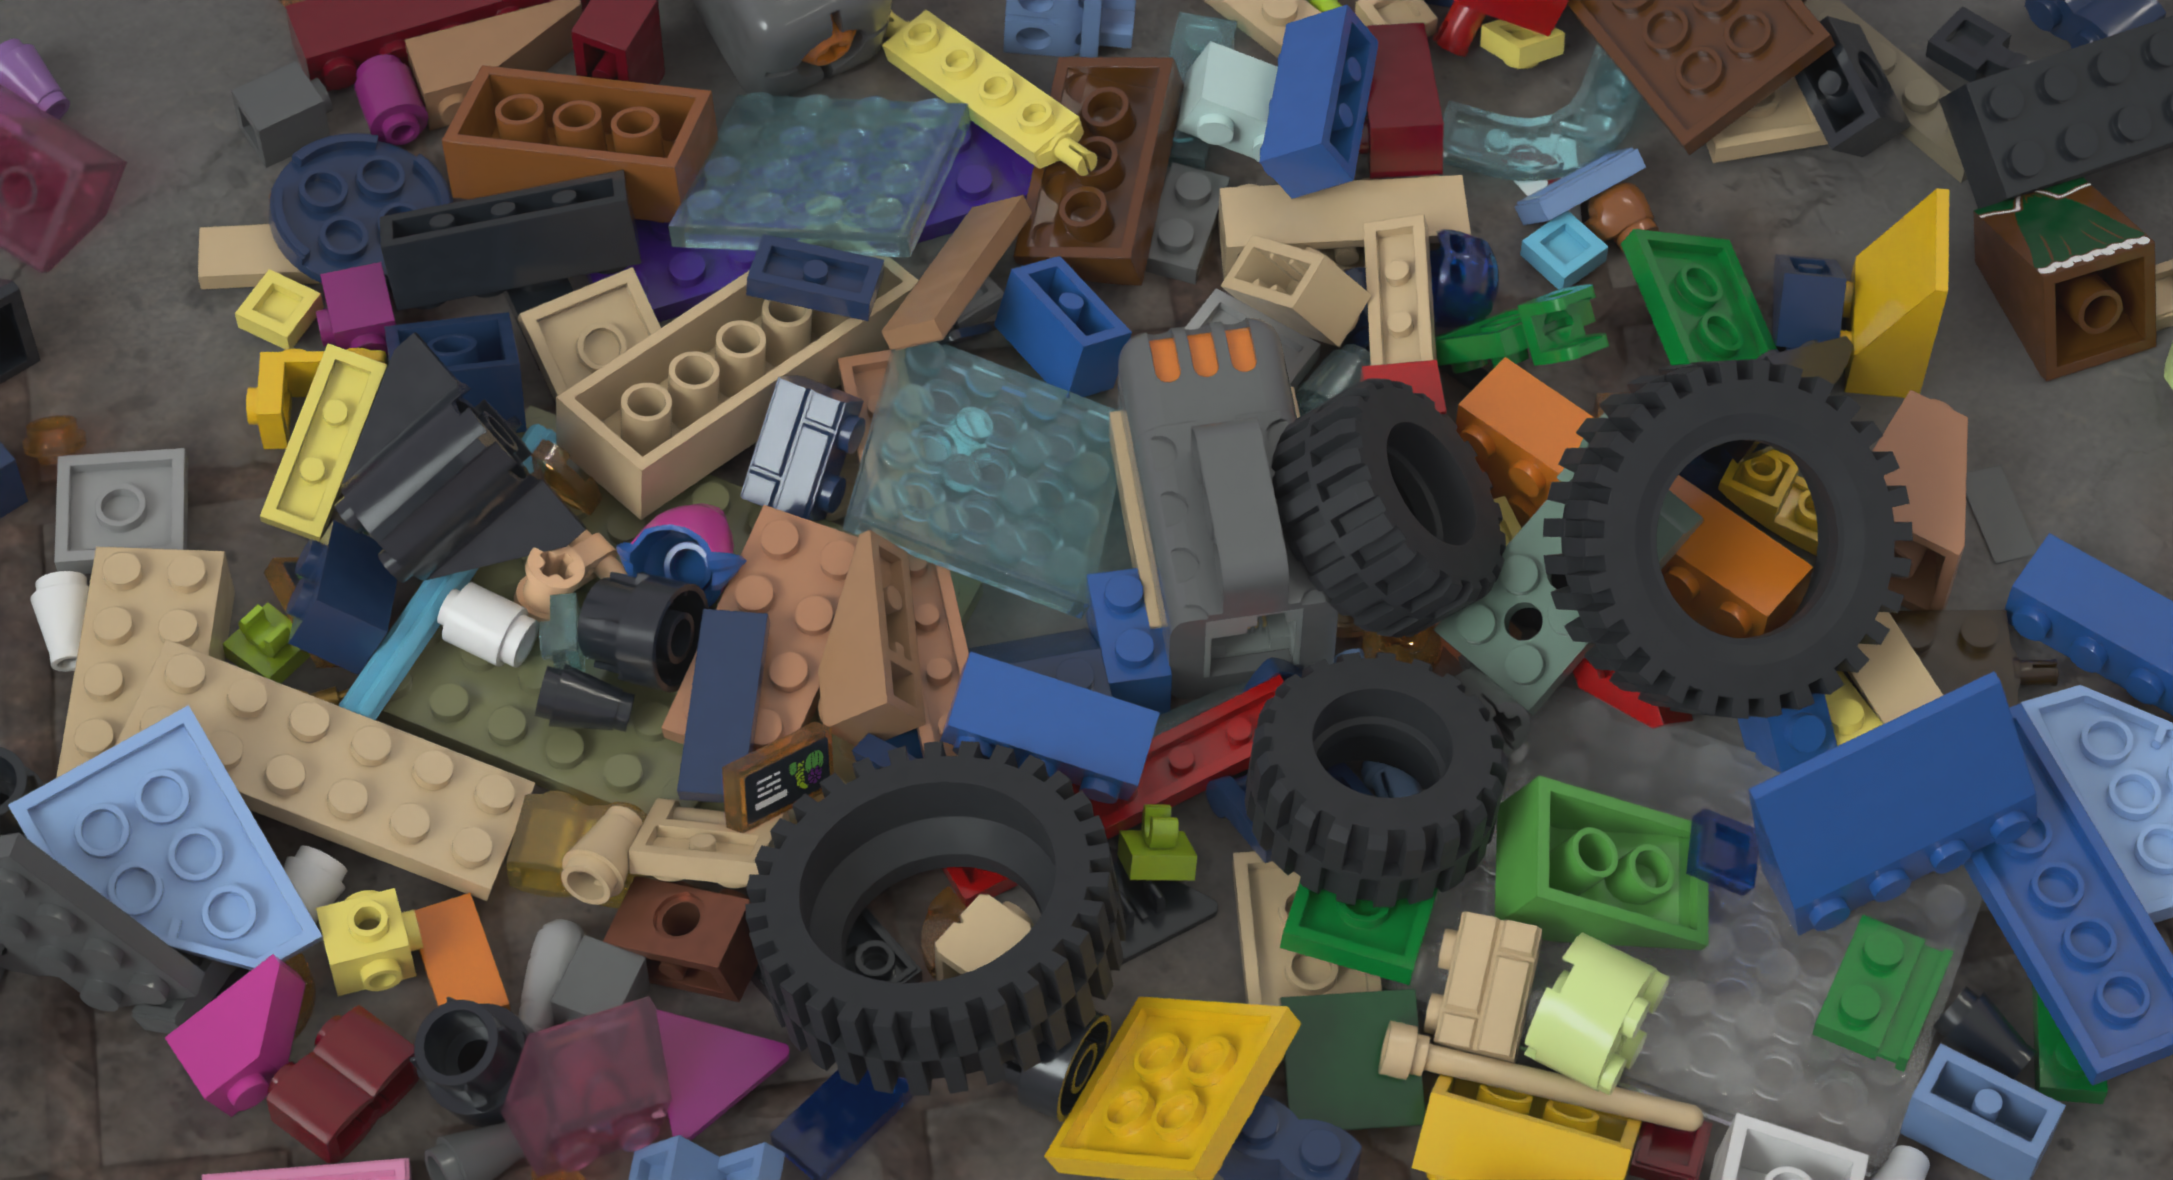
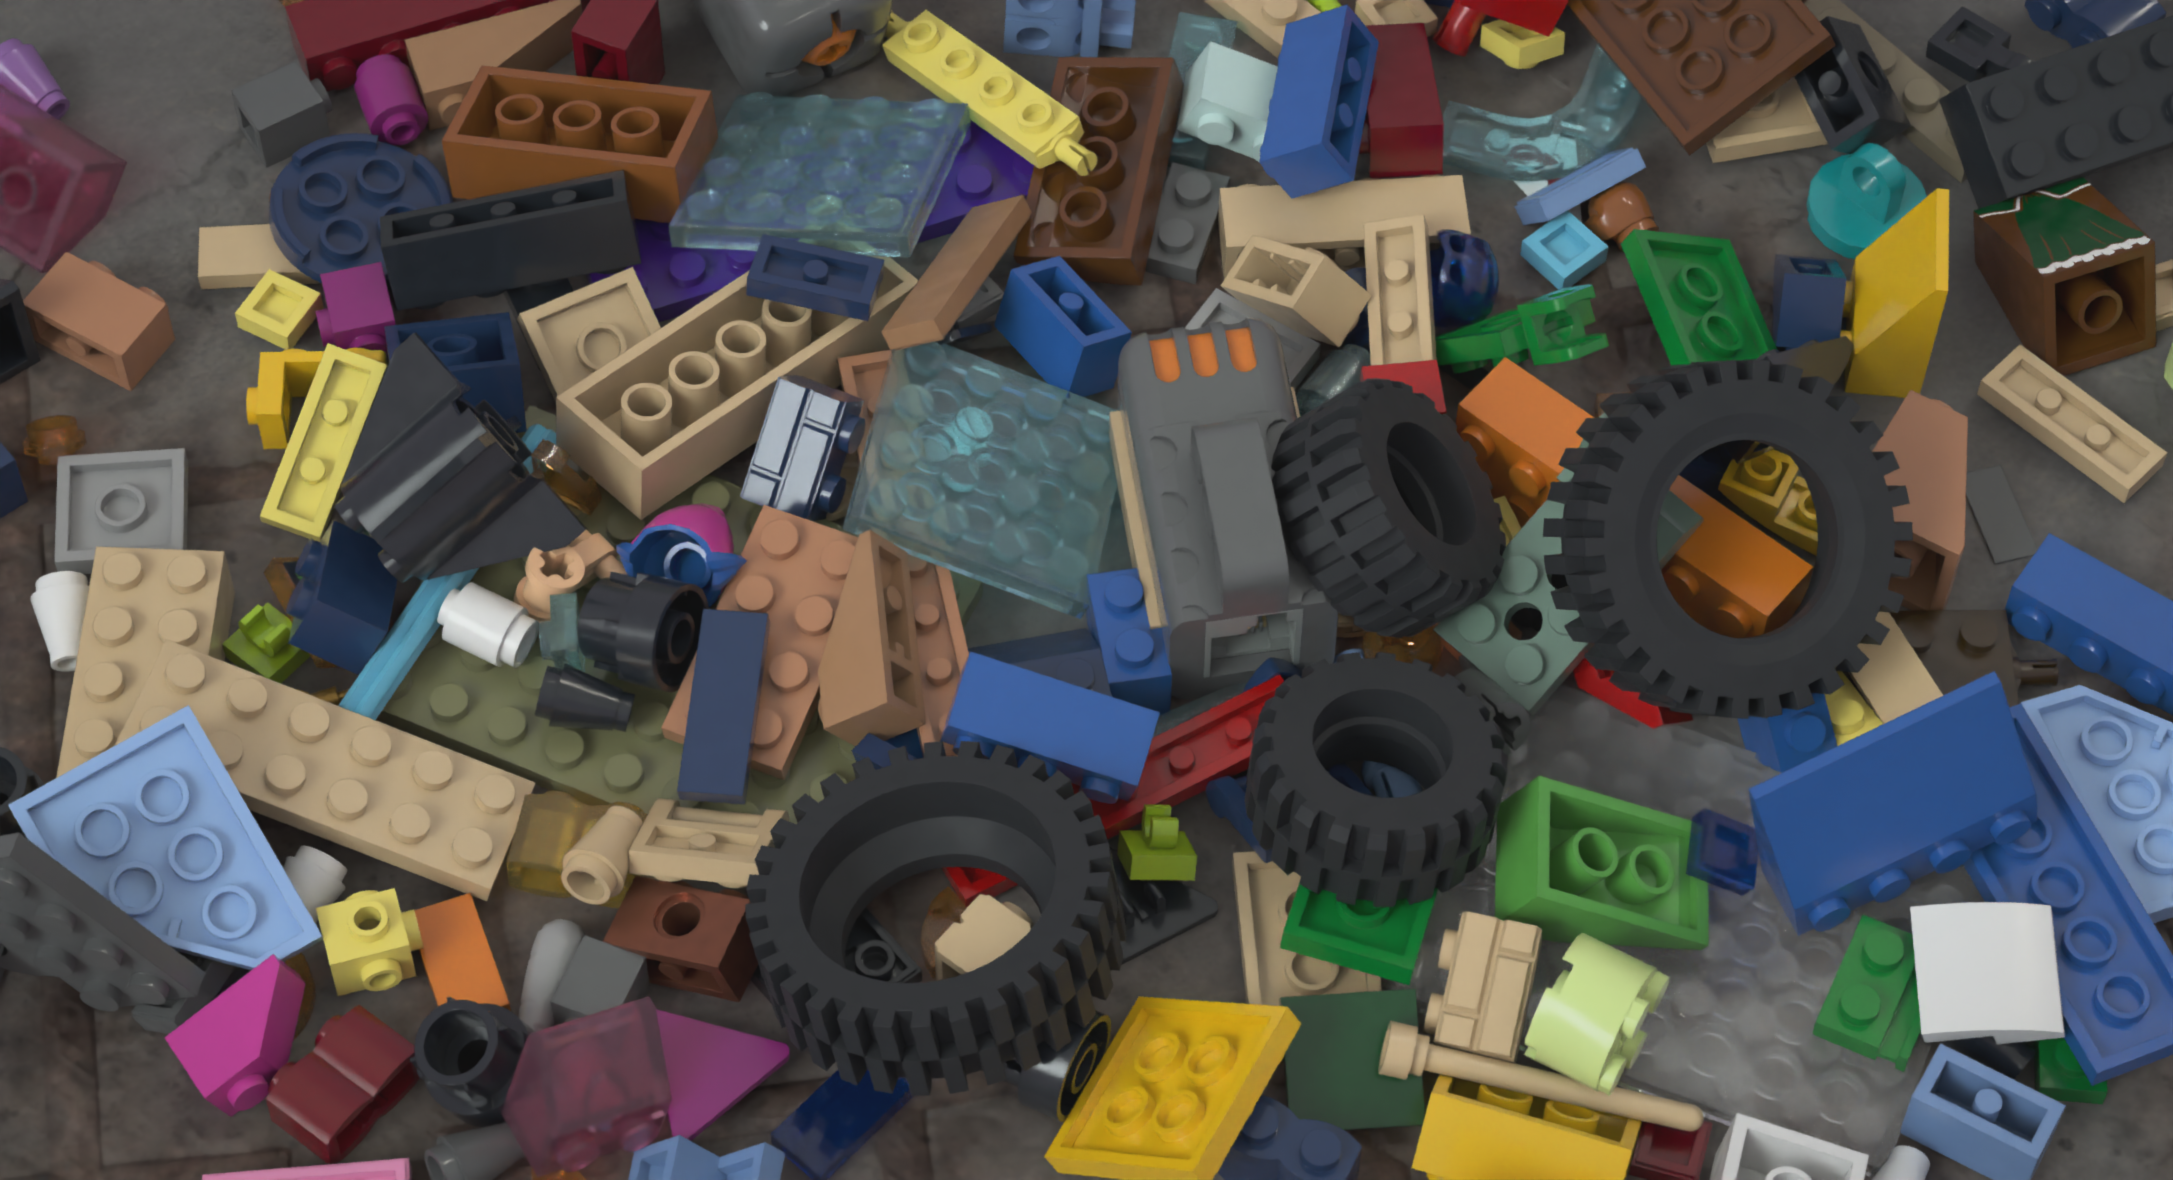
tile [722,722,834,834] -> none
none -> nougat brick [23,251,175,391]
none -> teal tile [1806,143,1927,259]
none -> white slope [1910,902,2065,1044]
none -> tan plate [1977,344,2167,503]

